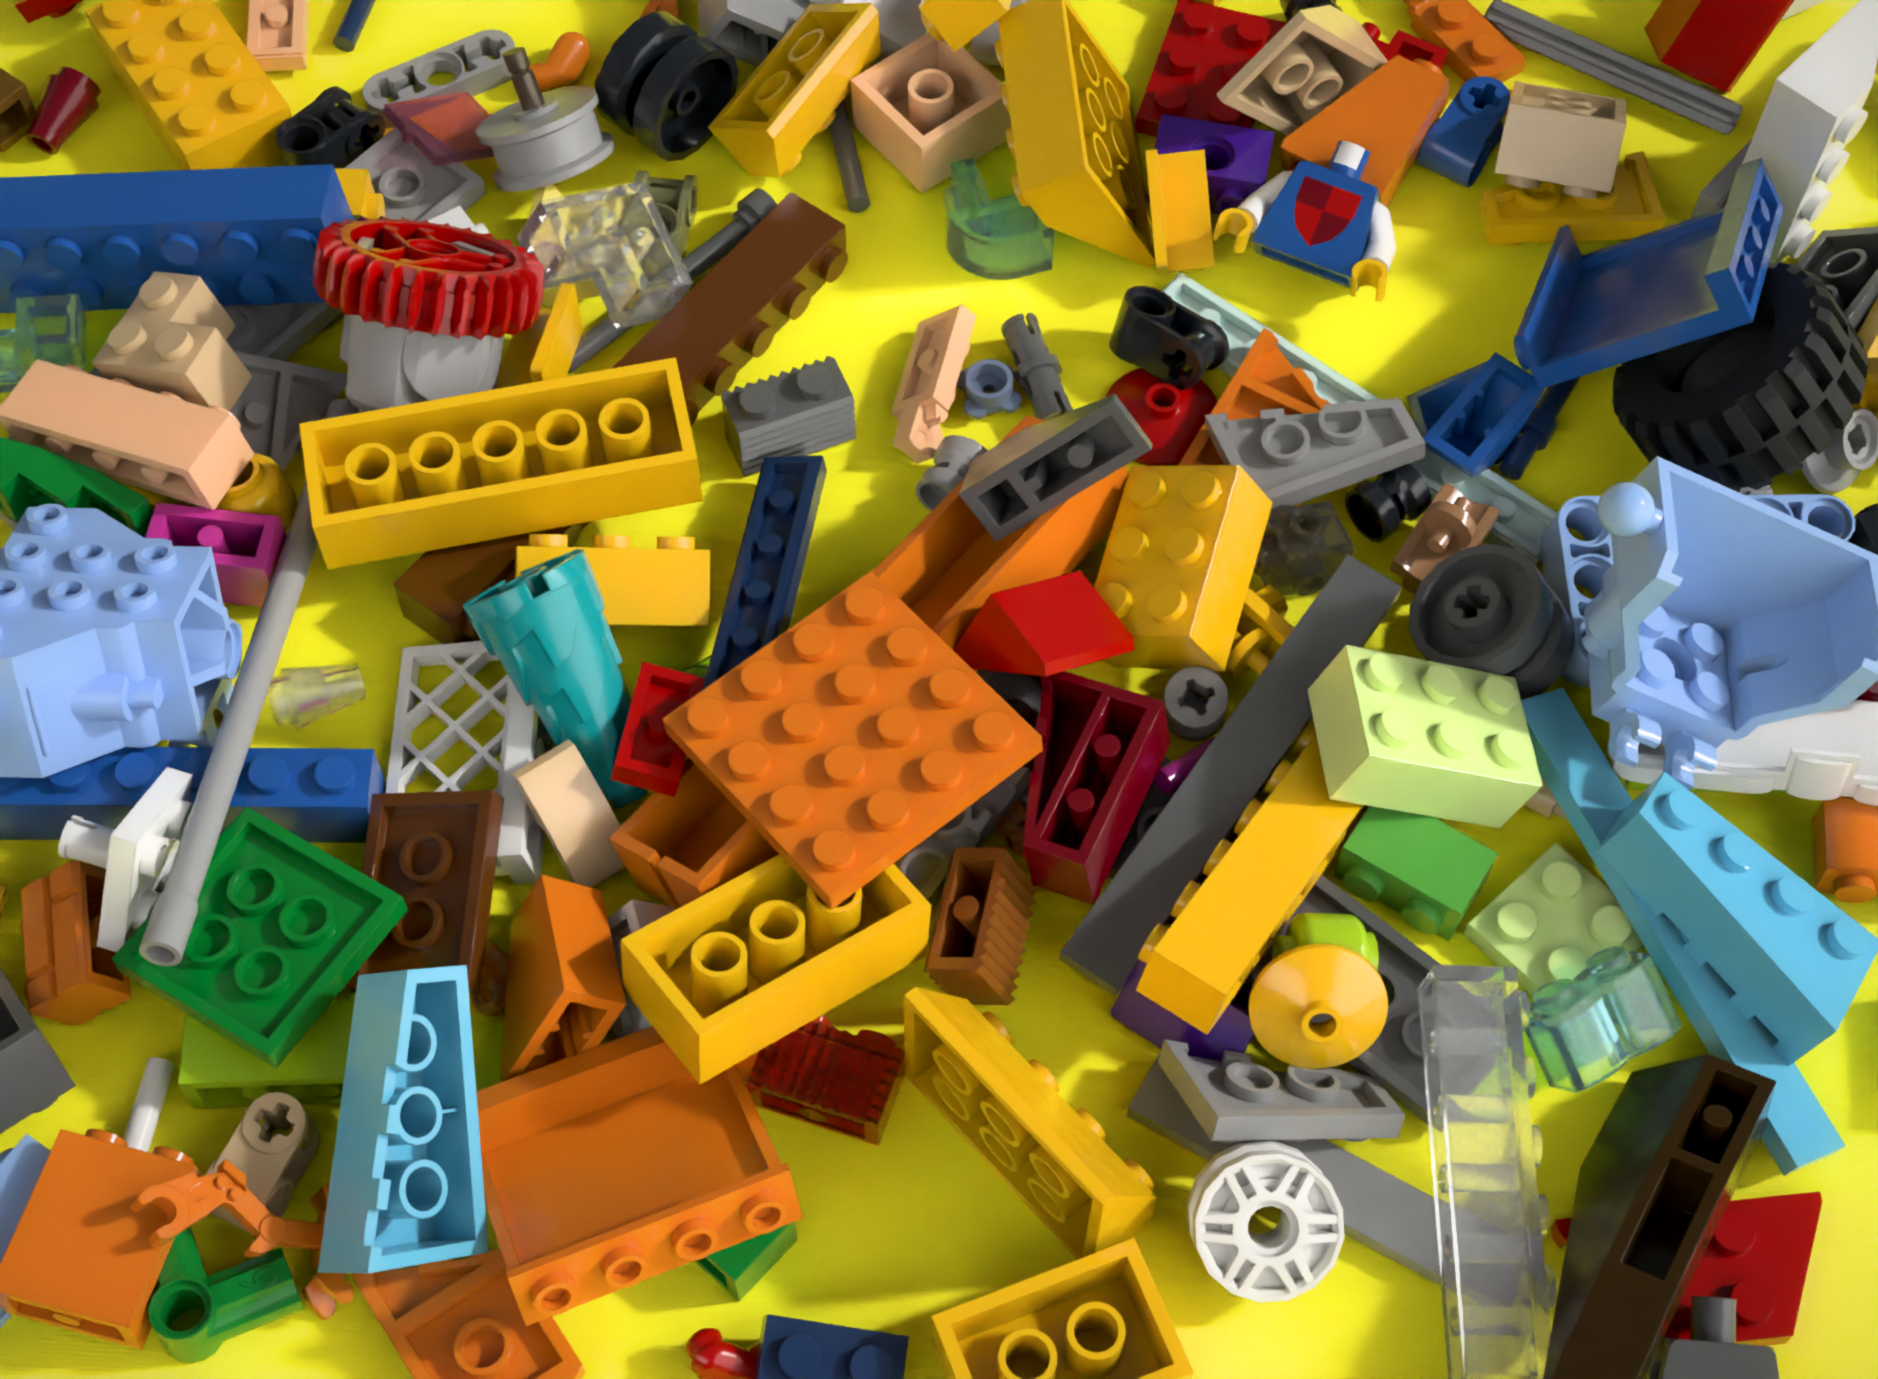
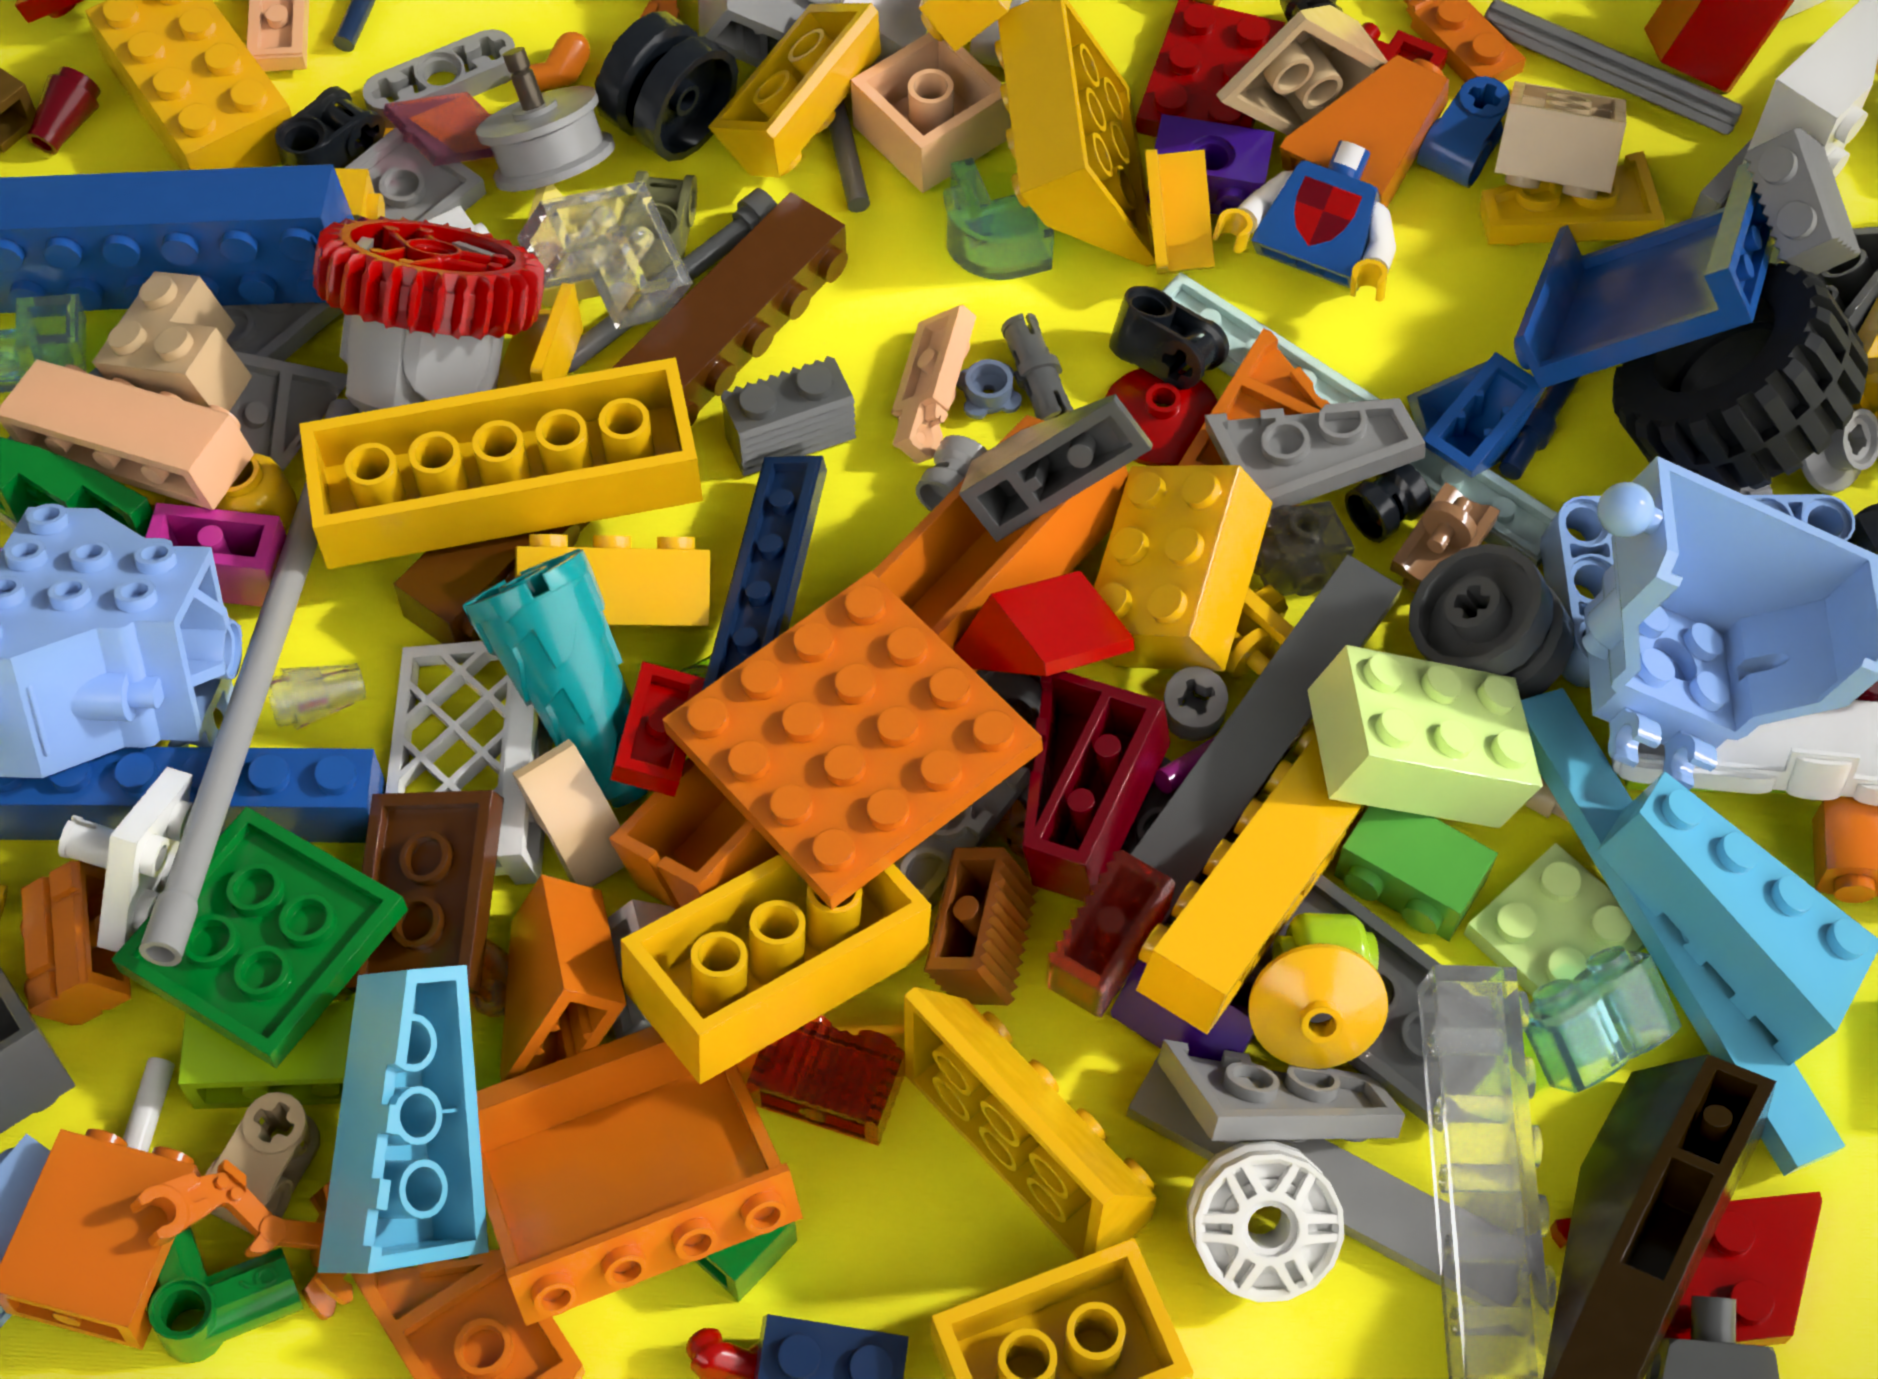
none -> clear red brick [1046,850,1176,1018]
none -> light grey brick [1744,128,1861,275]

